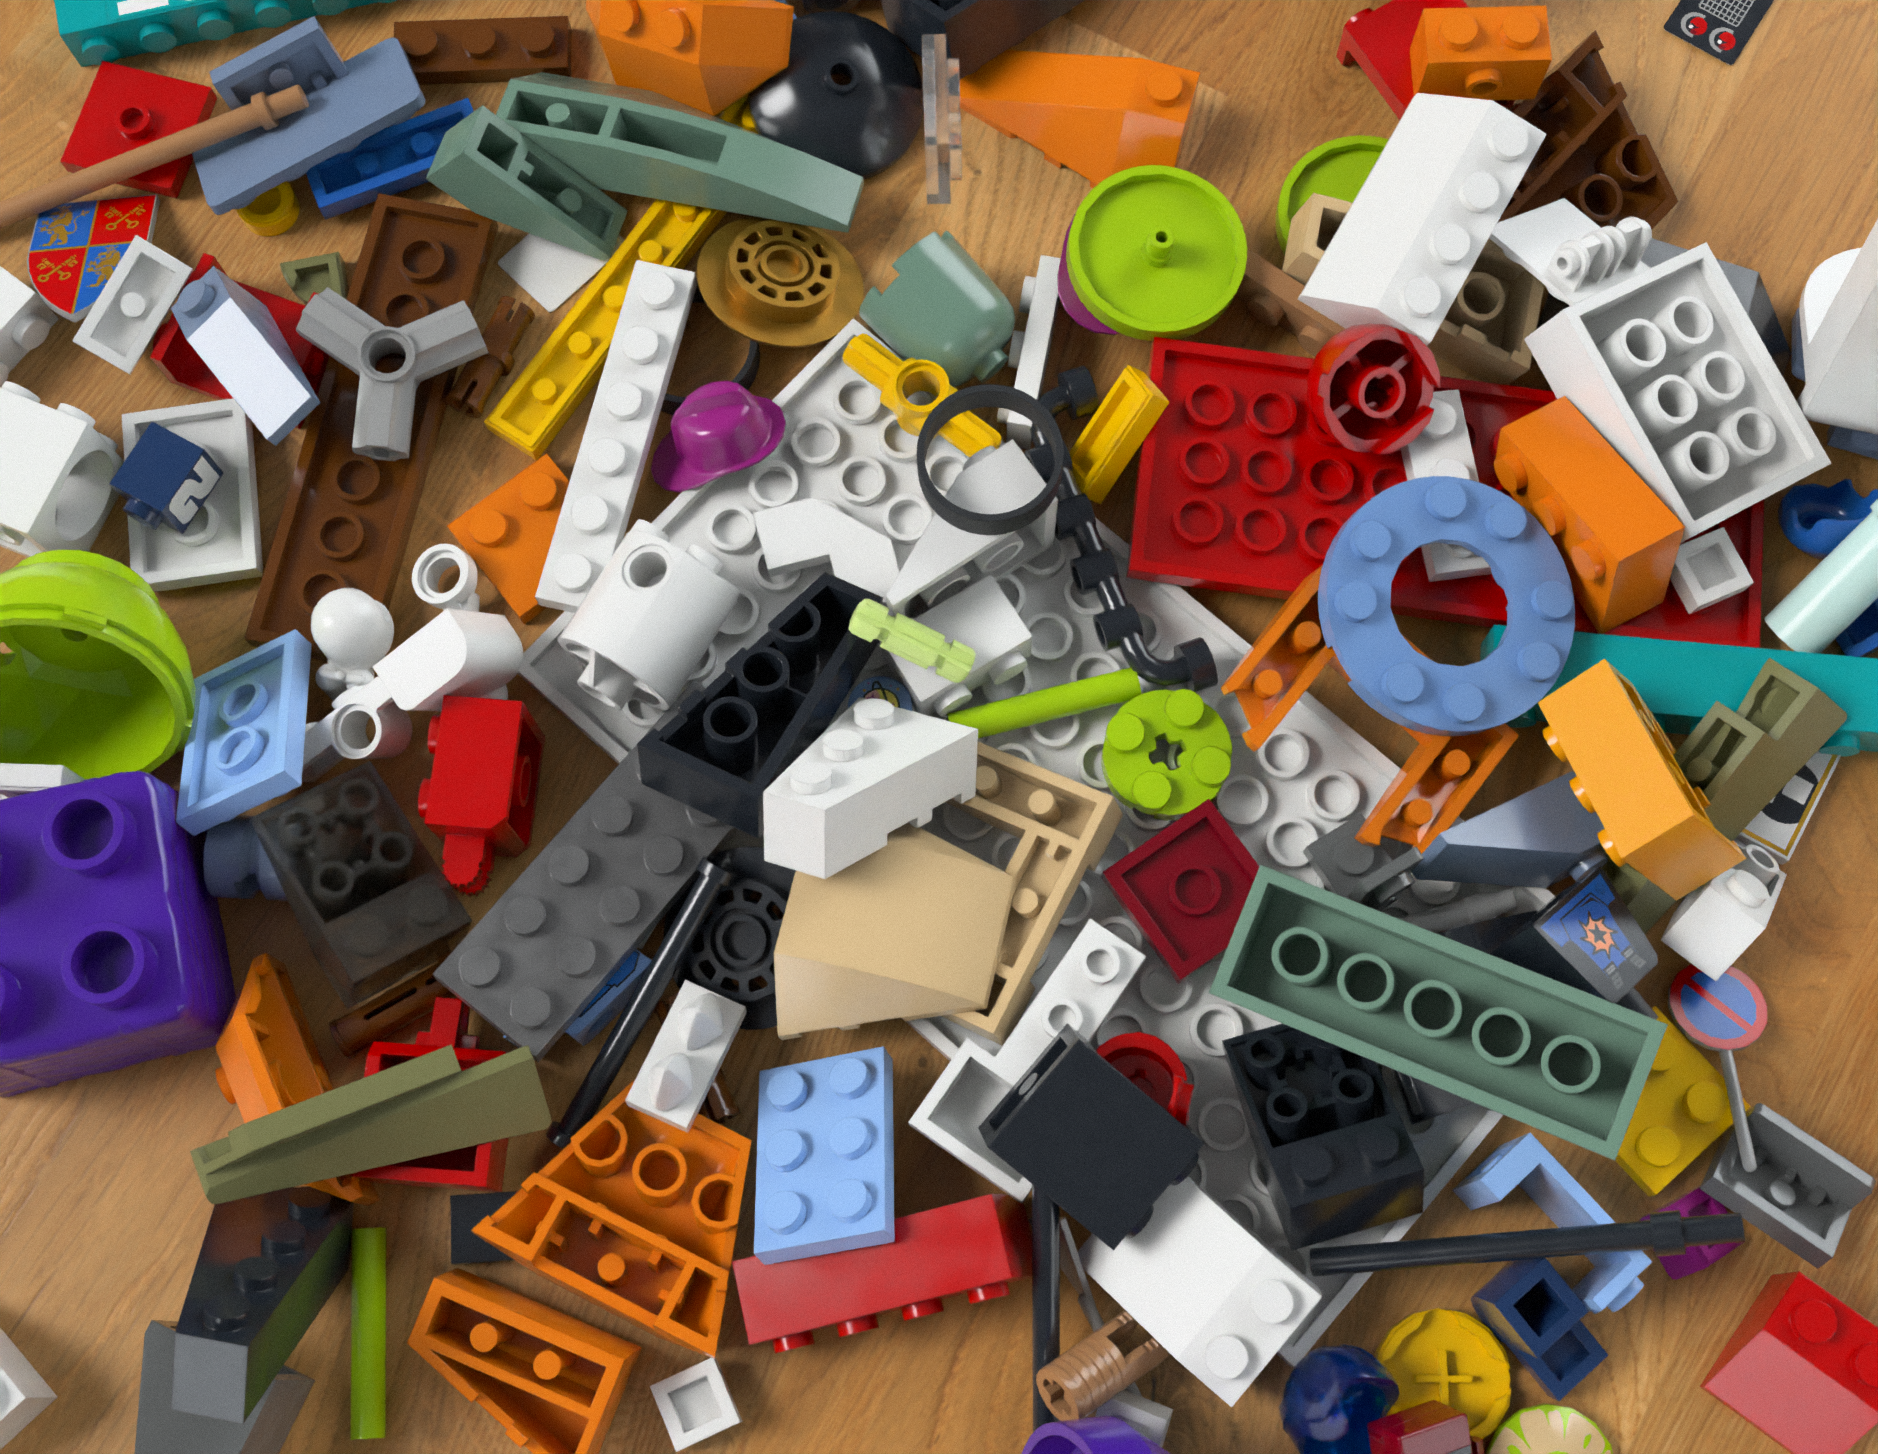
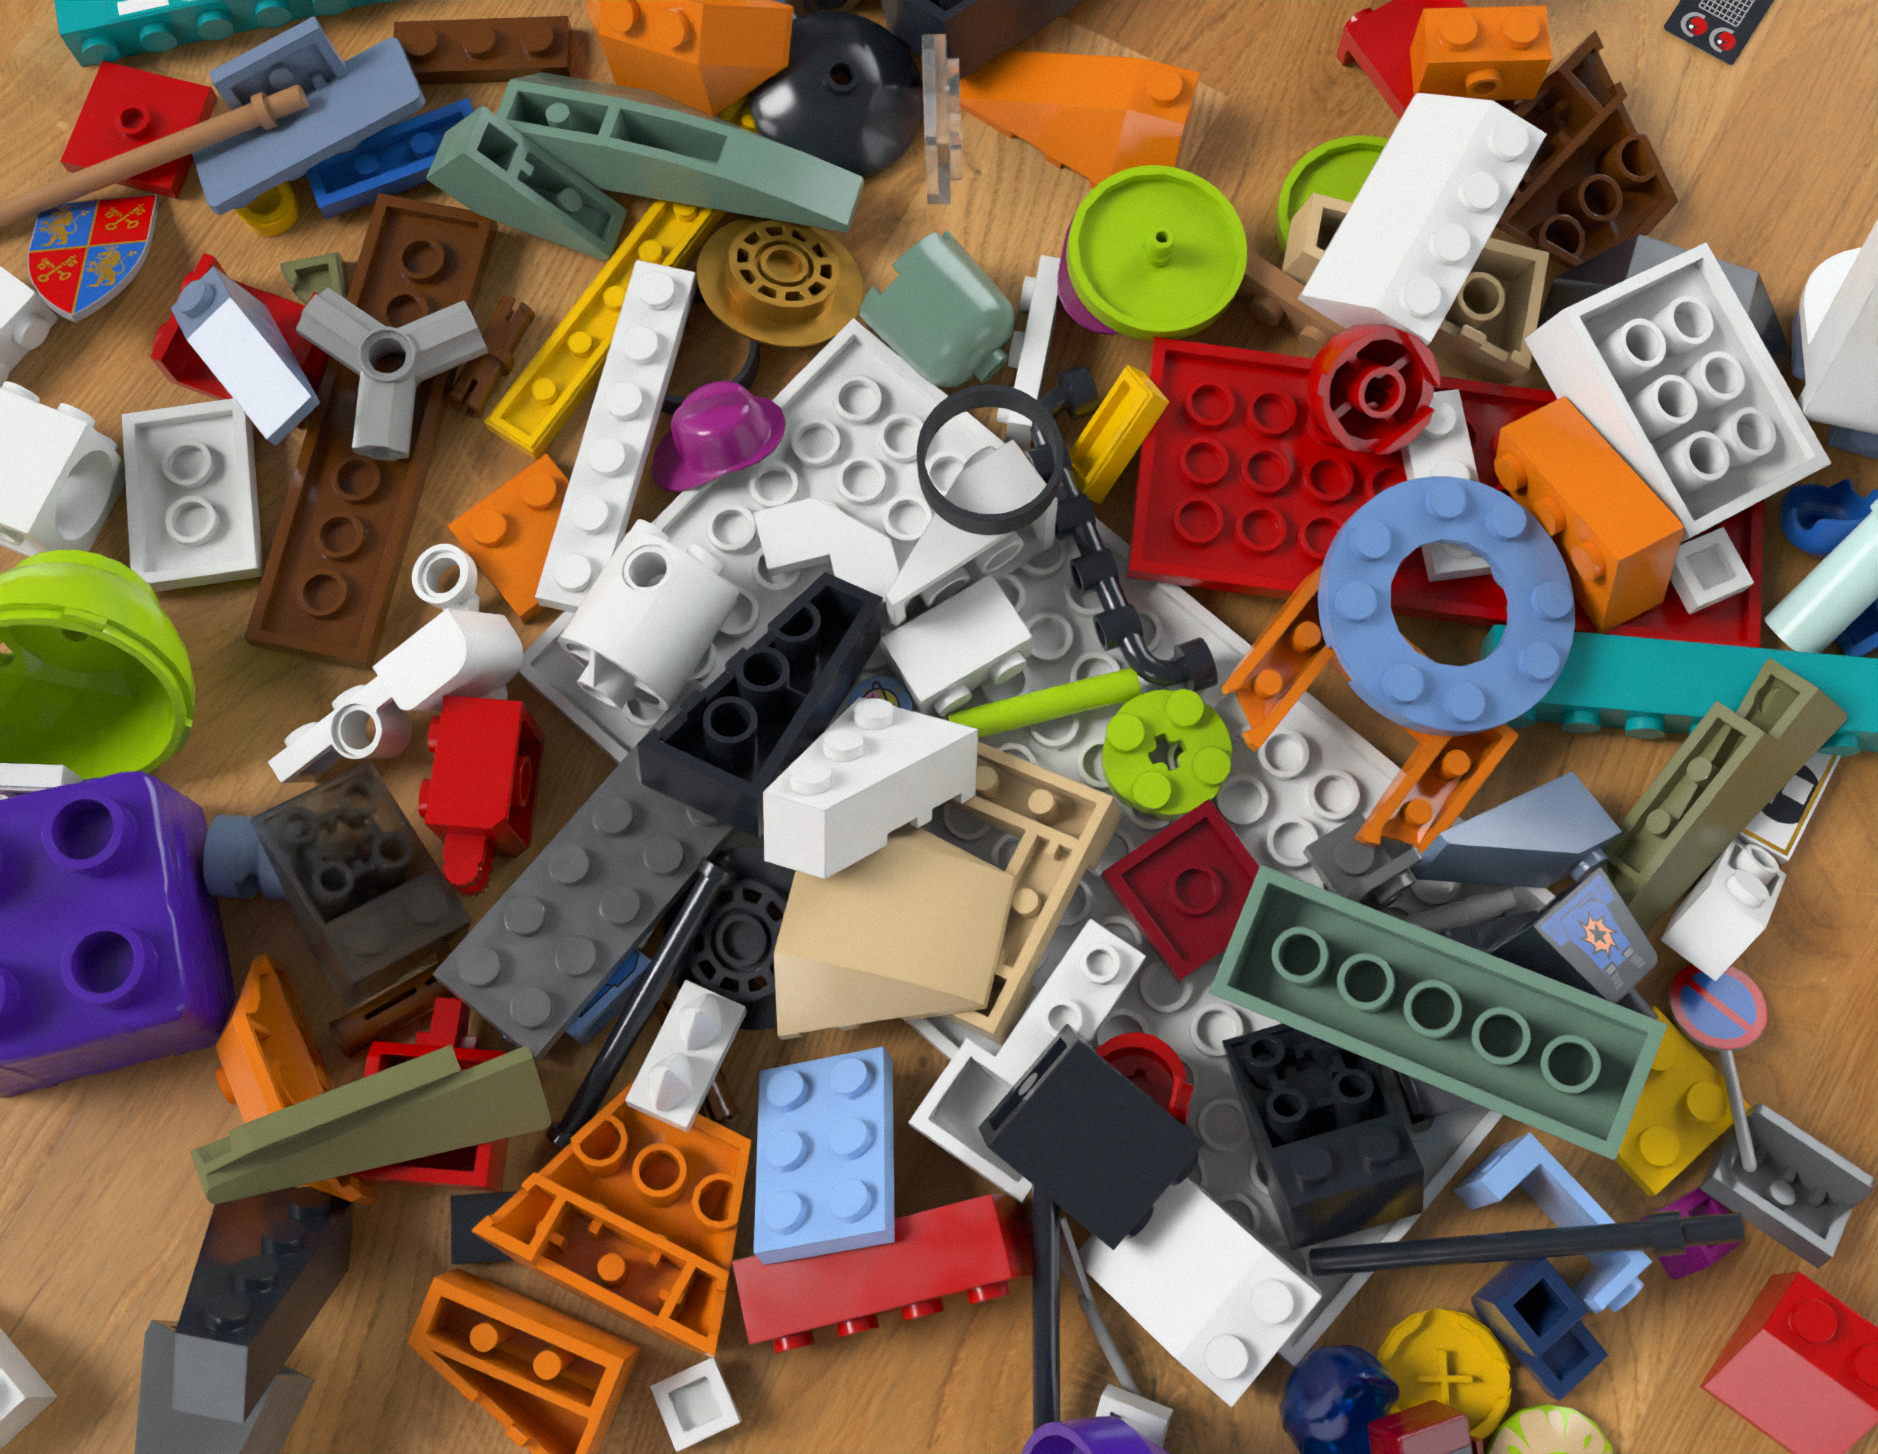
white tile [72,235,193,375] -> none
dark blue brick [109,421,224,534] -> none
light blue plate [176,629,312,836] -> none
white piece [311,588,394,701] -> none
lime piece [350,1227,386,1440] -> none
white sticker [498,233,624,312] -> none
yellow axle [842,333,1002,458] -> none
yellowish green axle [849,599,976,683] -> none
medium nougat hinge [1036,1310,1170,1421] -> none
white hinge [1489,198,1652,306] -> none
light orange wedge [1538,659,1746,901] -> none

